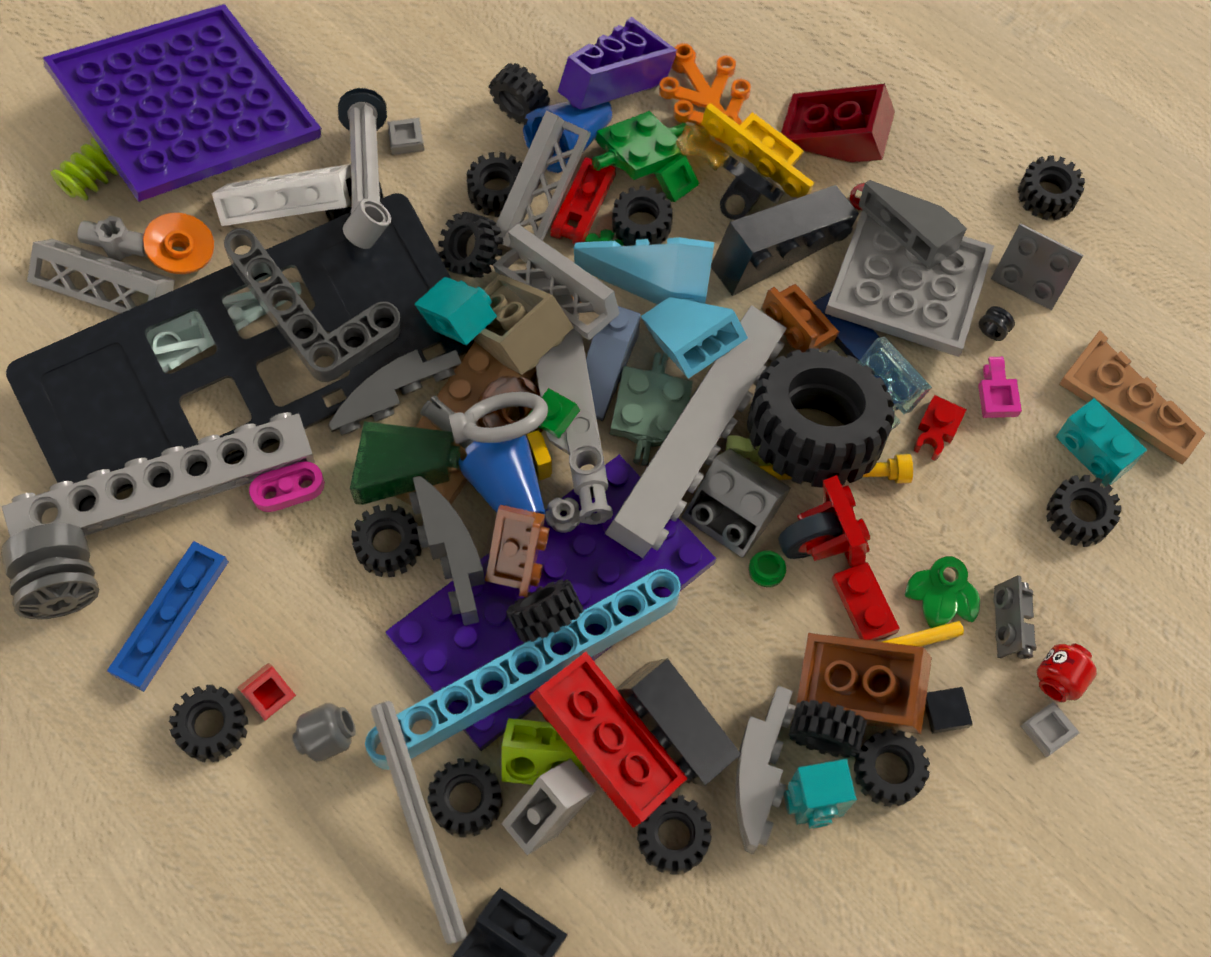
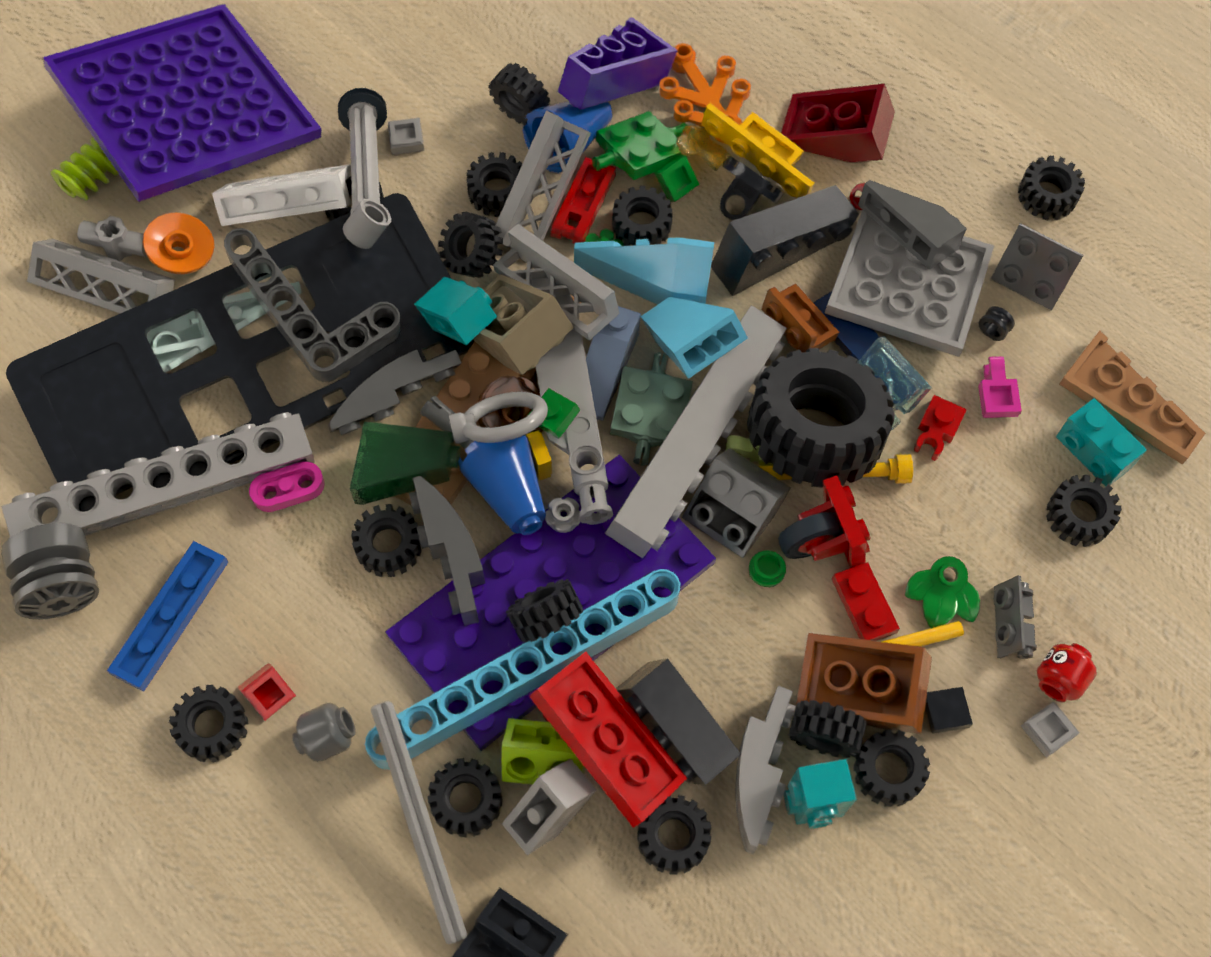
dark orange bracket [485,505,550,597] -> none

